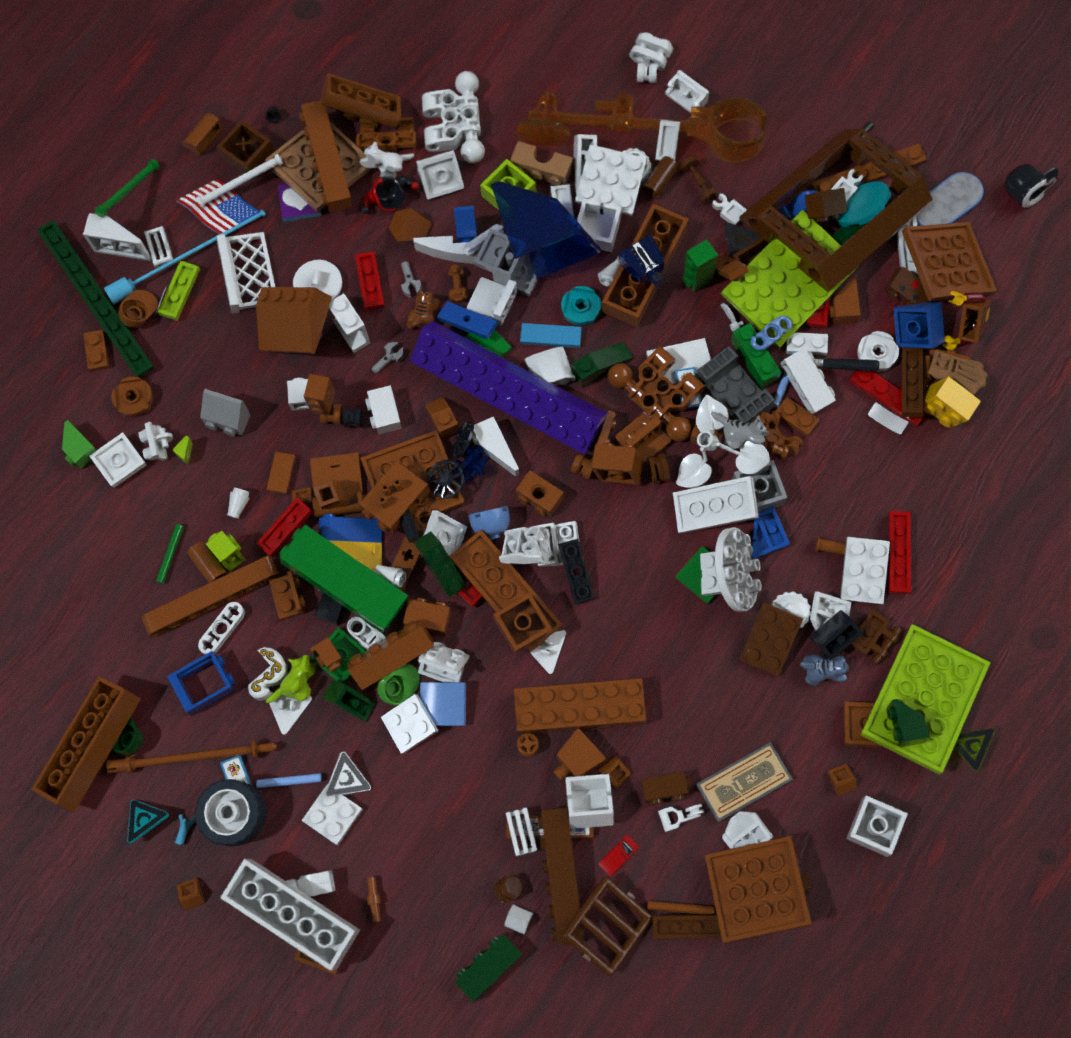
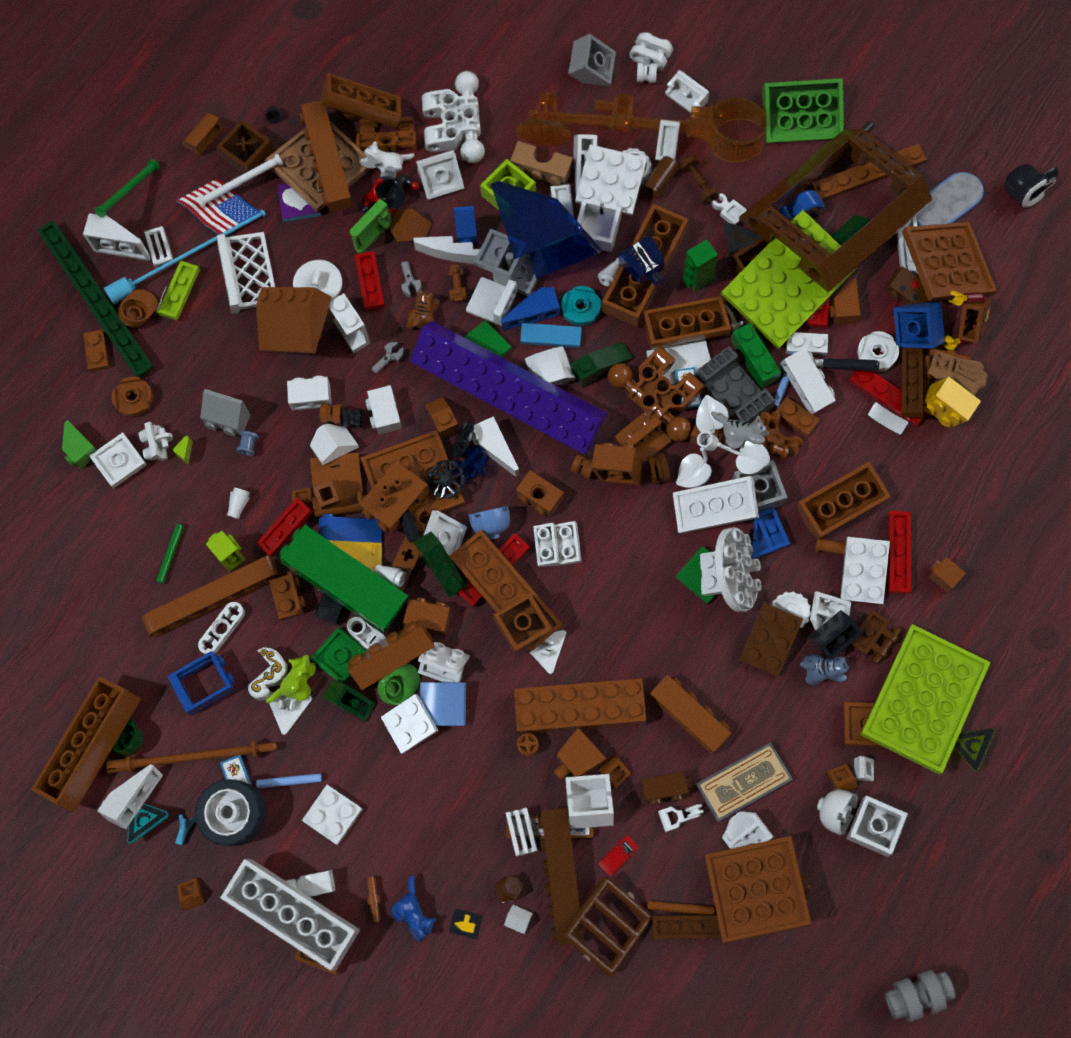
dark orange pin [187,541,228,583] -> none
dark orange tile [266,452,296,495] -> none
dark orange brick [304,374,335,415] -> none
dark orange brick [310,637,344,673] -> none
black piece [324,752,371,797] -> none
blue tile [437,301,498,340] -> none
dark green brick [455,934,522,1002] -> none
white axle [462,224,504,256] -> none
white slope [499,526,551,564] -> none
black tile [558,539,595,604] -> none
dark orange plate [591,410,616,453] -> none
dark orange tile [715,253,748,281] -> none
medium blue piece [751,316,792,351] -> none
reddish brown brick [805,188,847,222] -> none
white plate [831,169,863,203] -> none
teal tile [835,181,891,228] -> none
dark green slope [887,699,930,748] -> none
none -> white slope [98,764,163,830]
none -> sand blue bush [236,431,259,456]
none -> white slope [310,424,359,465]
none -> bright green container [350,199,391,254]
none -> blue animal [392,875,436,942]
none -> black sticker [449,909,482,939]
none -> blue slope [501,287,560,331]
none -> light grey slope [568,34,616,86]
none -> dark orange brick [643,296,731,349]
none -> dark orange brick [649,675,731,755]
none -> bright green slope [762,78,844,143]
none -> dark orange brick [797,462,891,538]
none -> white cylinder [817,790,857,835]
none -> white slope [854,756,874,781]
none -> light grey piece [885,969,956,1022]
none -> dark orange brick [929,557,966,593]

